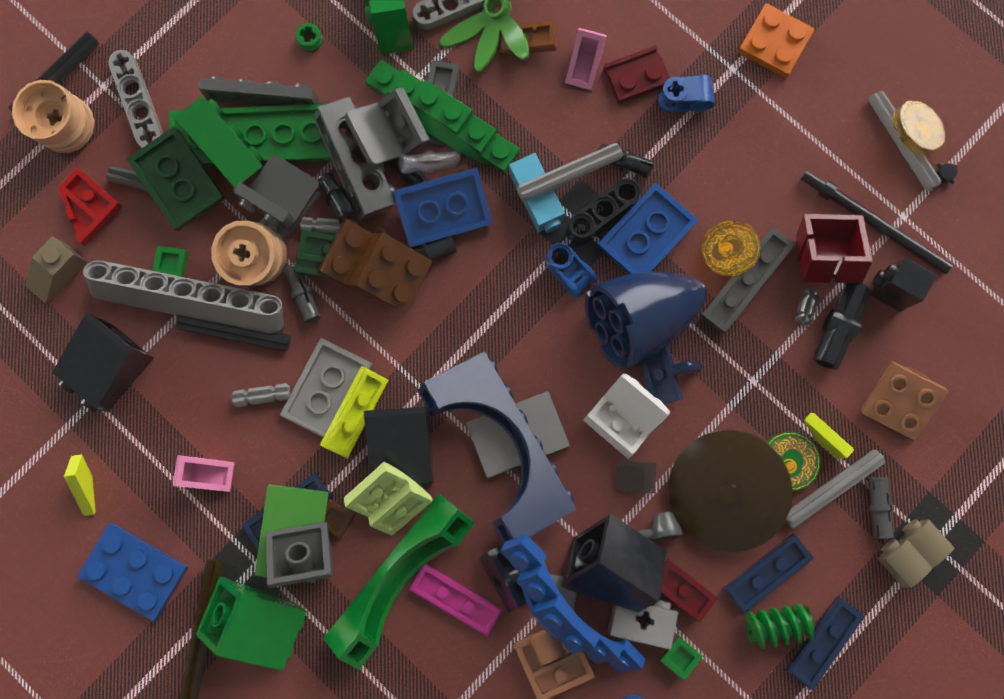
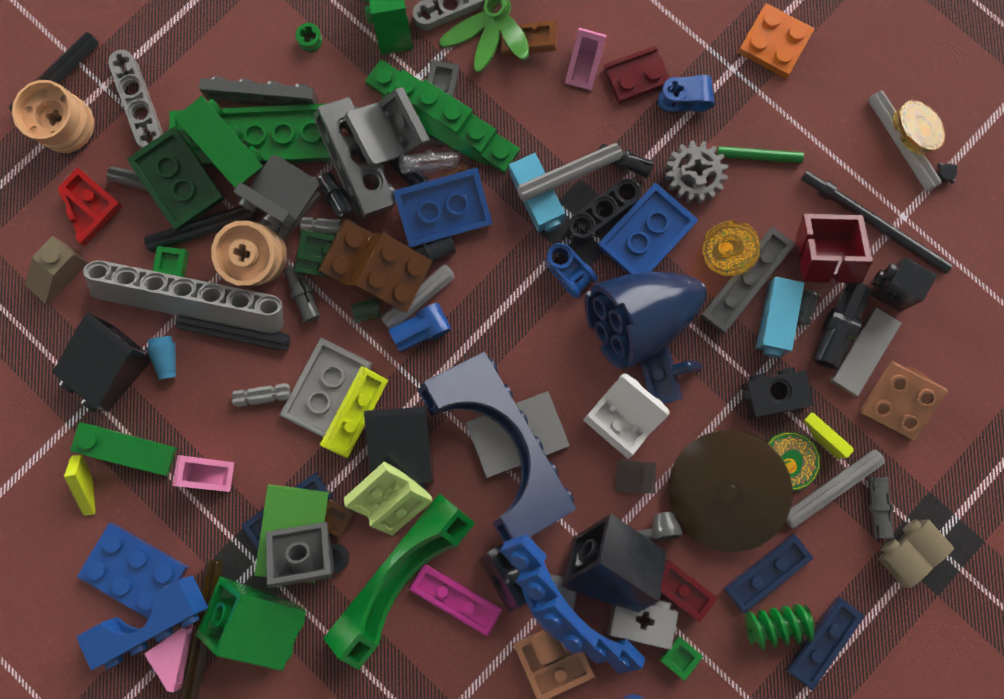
none -> green slope [70,422,177,476]
none -> blue arch [76,575,208,671]
none -> black axle [144,206,257,252]
none -> bright pink slope [144,624,193,692]
none -> dark azure cone [146,336,176,380]
none -> black tile [331,543,350,574]
none -> clear green hinge [351,299,382,324]
none -> light grey axle [381,265,455,329]
none -> blue piece [389,303,452,353]
none -> light grey gear [665,141,728,204]
none -> green bar [716,146,804,164]
none -> black brick [741,367,814,419]
none -> medium azure brick [756,277,804,358]
none -> light grey tile [830,307,901,397]

